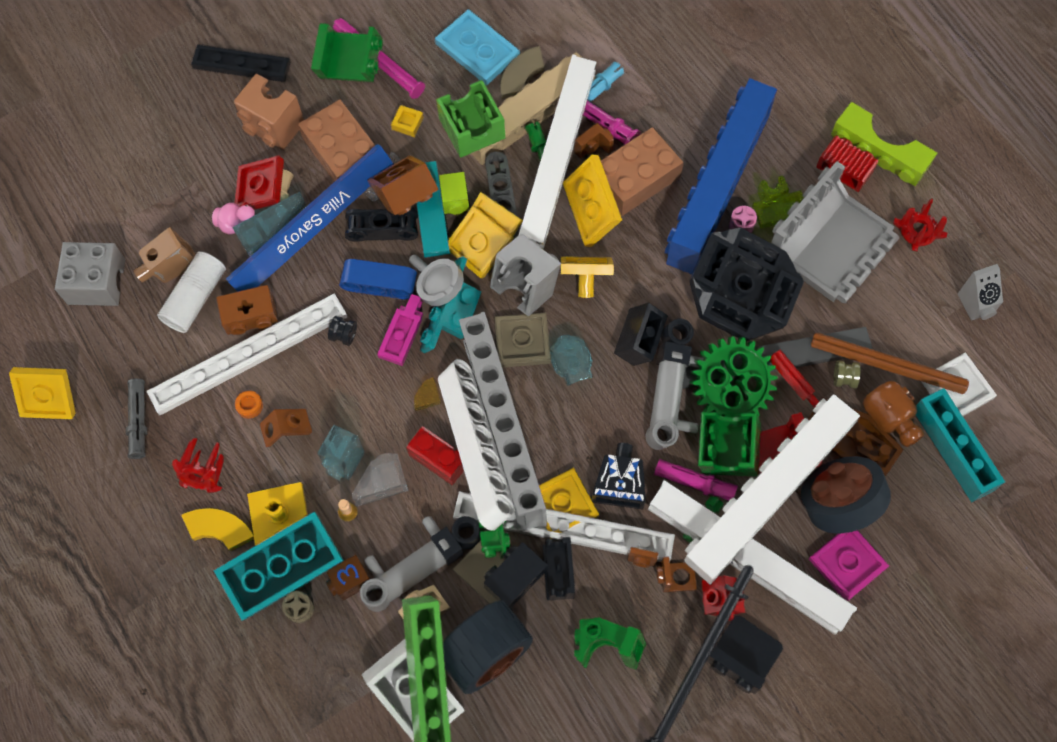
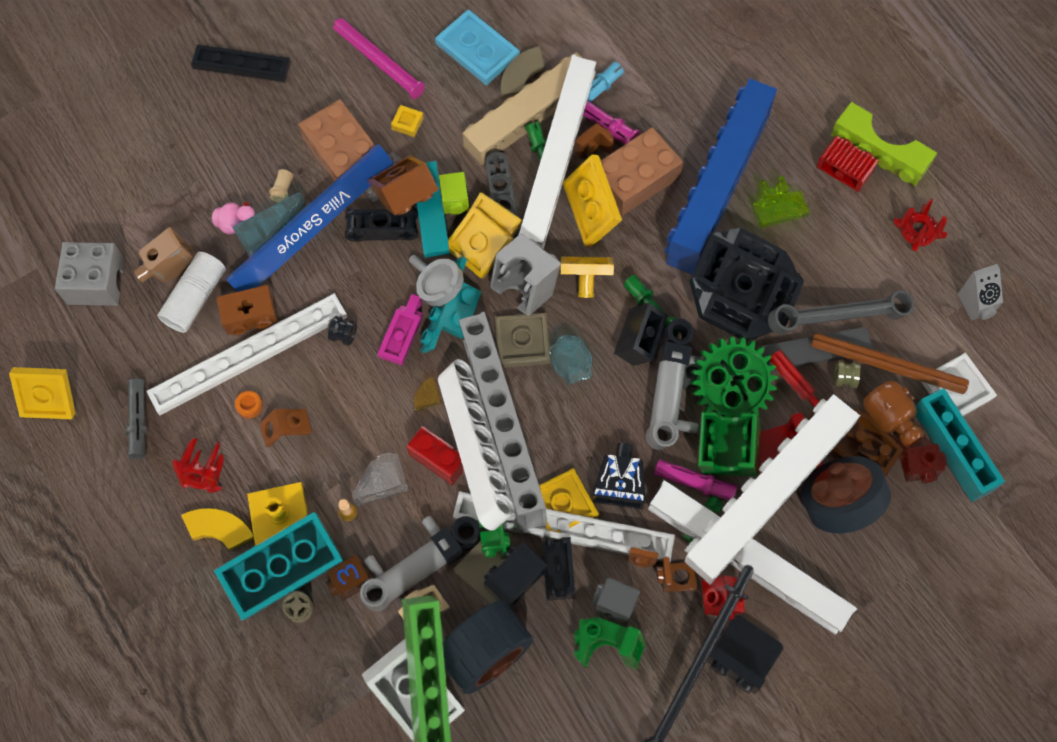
nougat piece [234,74,304,150] -> none
red tile [234,155,284,210] -> none
green panel [311,23,383,82] -> none
clear light blue brick [317,425,365,480] -> none
blue beam [339,259,417,299] -> none
bright green piece [436,80,505,158] -> none
bright pink wheel [729,206,757,233] -> none
light grey hinge [771,161,899,303] -> none
dark pink tile [809,531,889,601] -> none
none -> dark grey brick [592,578,640,627]
none -> green pin [623,274,680,337]
none -> dark grey piece [768,290,914,334]
none -> clear red brick [899,444,946,483]

